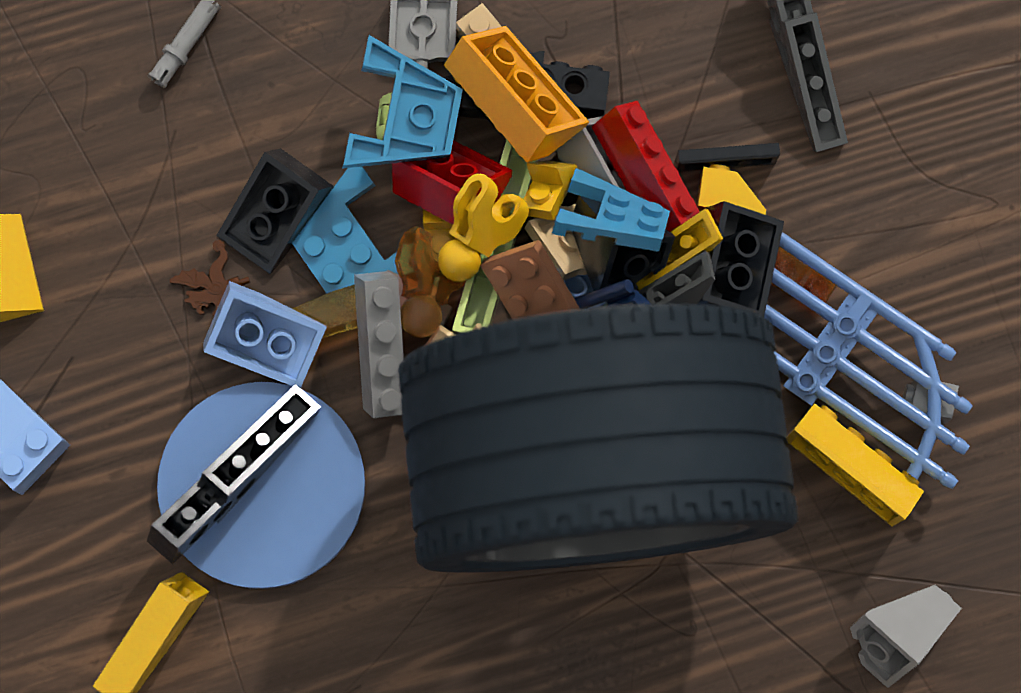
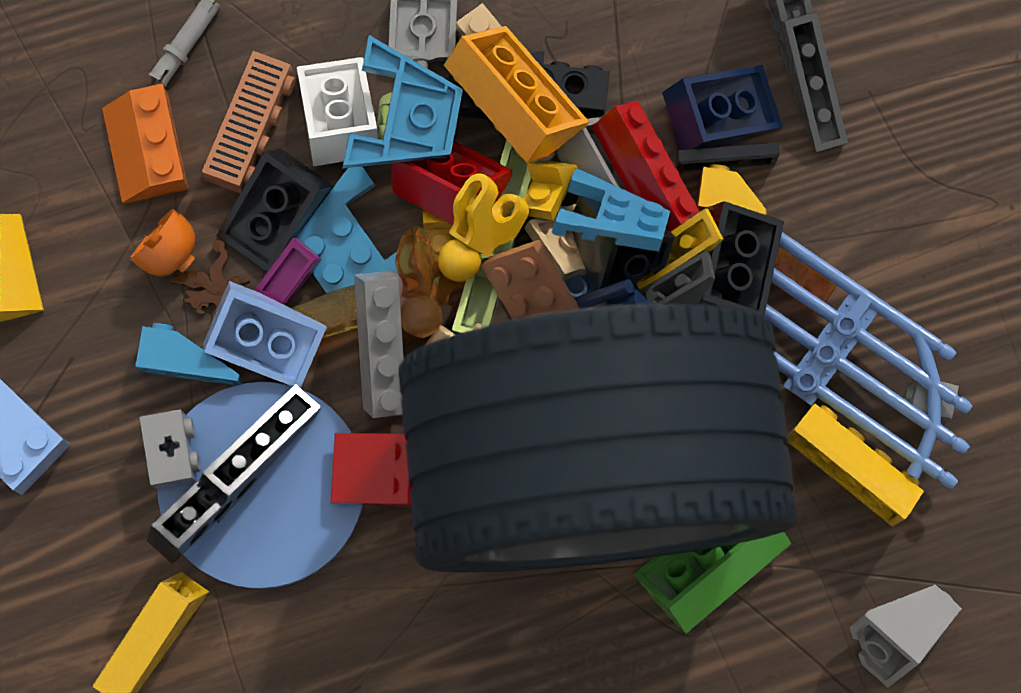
none -> orange slope [102,83,189,204]
none -> orange cylinder [130,209,196,277]
none -> dark azure slope [135,323,243,386]
none -> light grey brick [140,409,201,489]
none -> nougat brick [202,51,296,194]
none -> magenta tile [254,238,322,306]
none -> white slope [297,57,378,166]
none -> red slope [330,433,413,508]
none -> bright green slope [633,532,791,633]
none -> dark blue slope [662,65,783,150]

